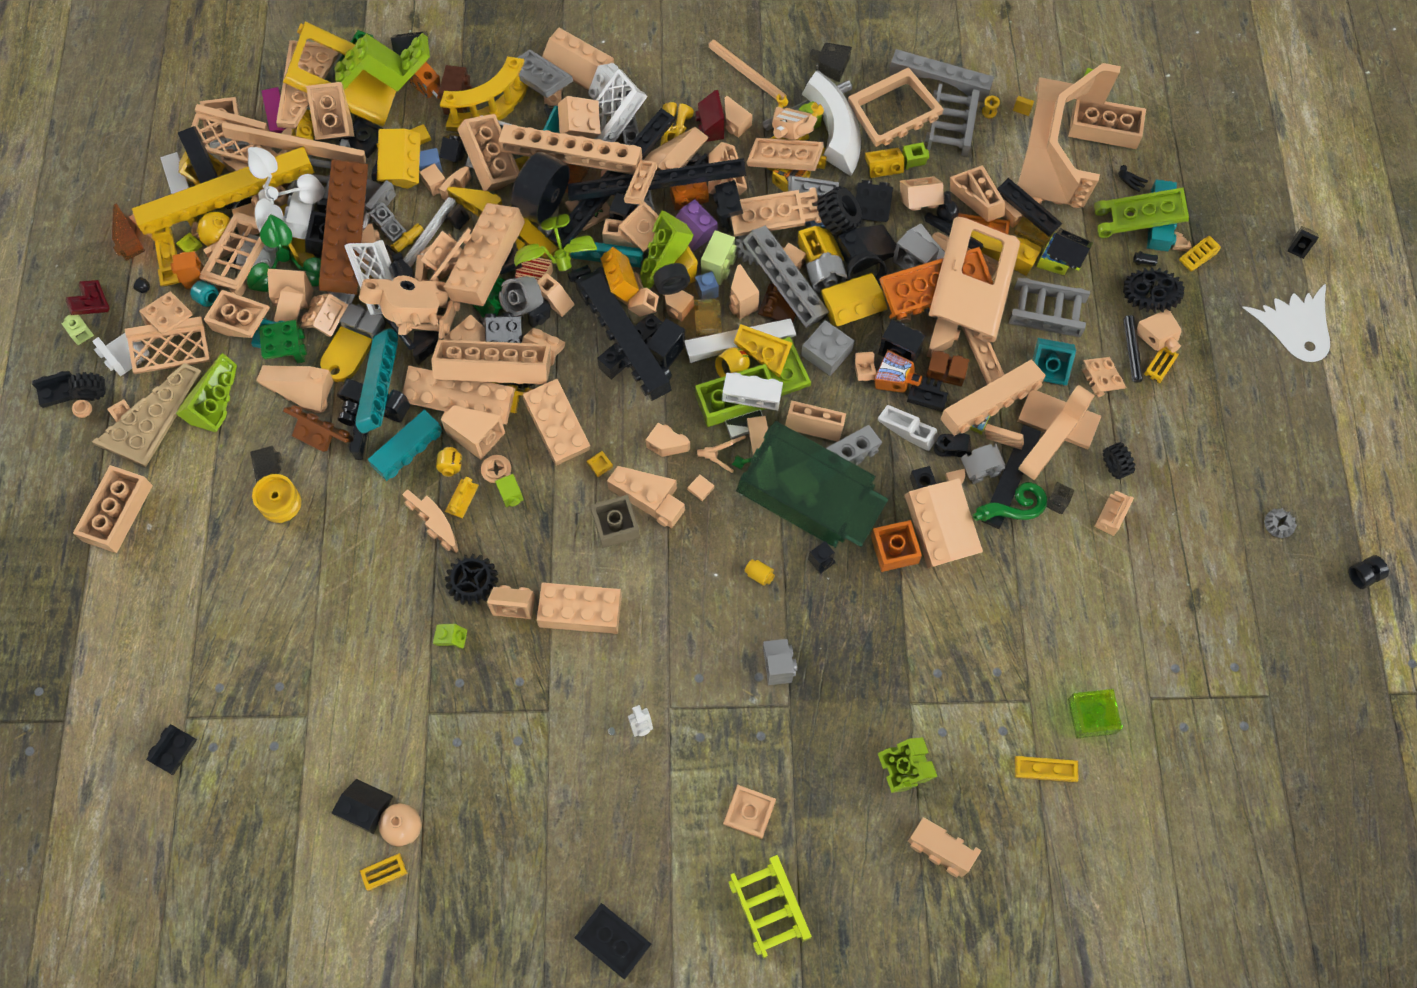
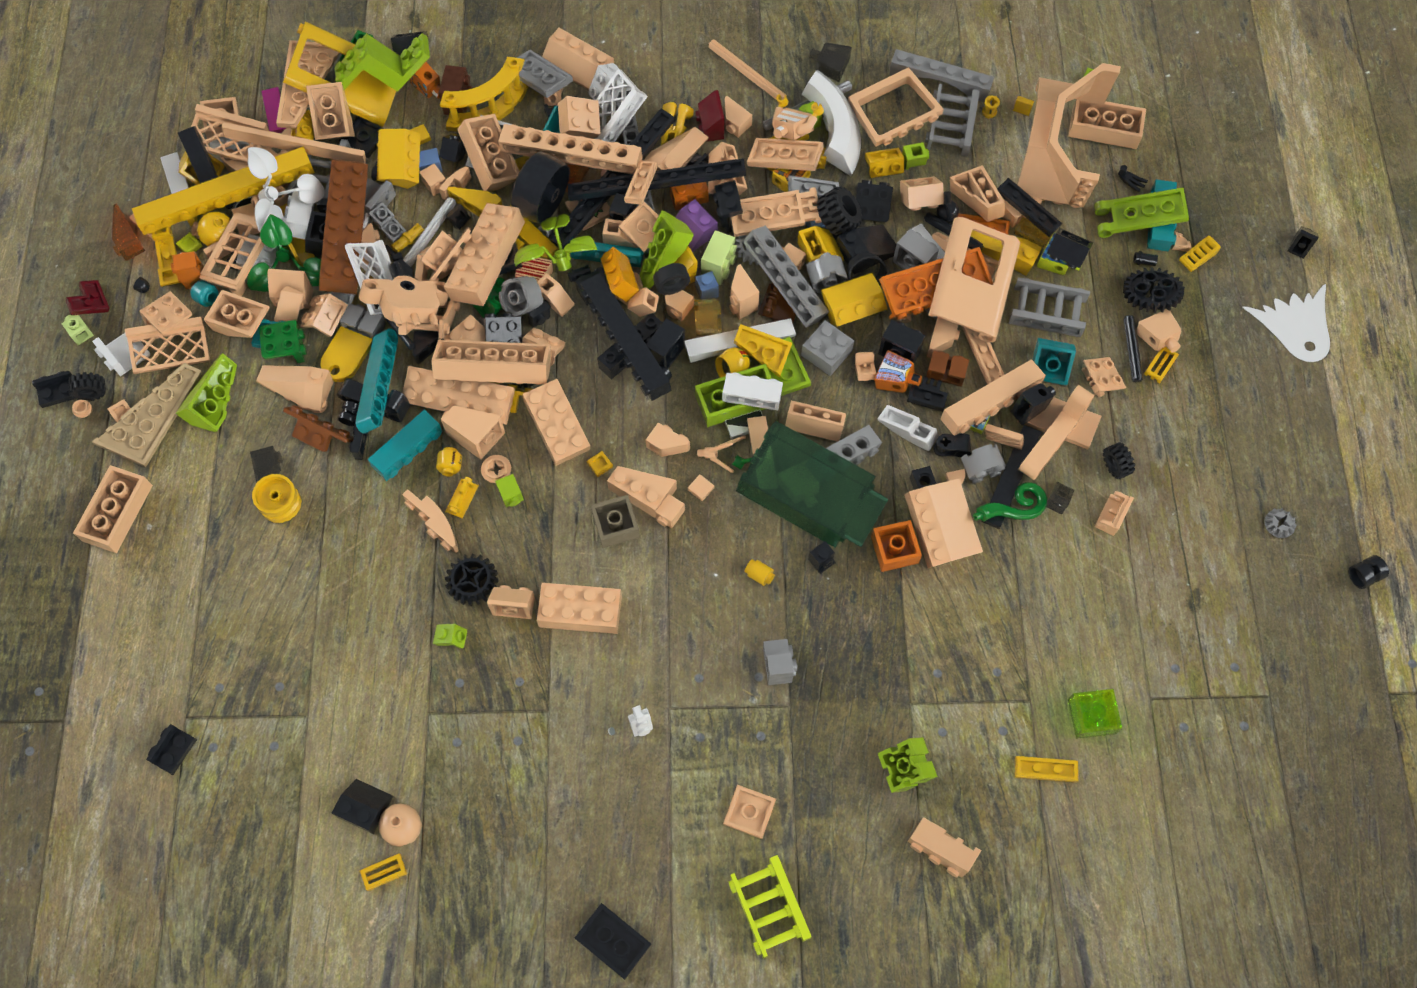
none -> black torso [1010,383,1056,425]

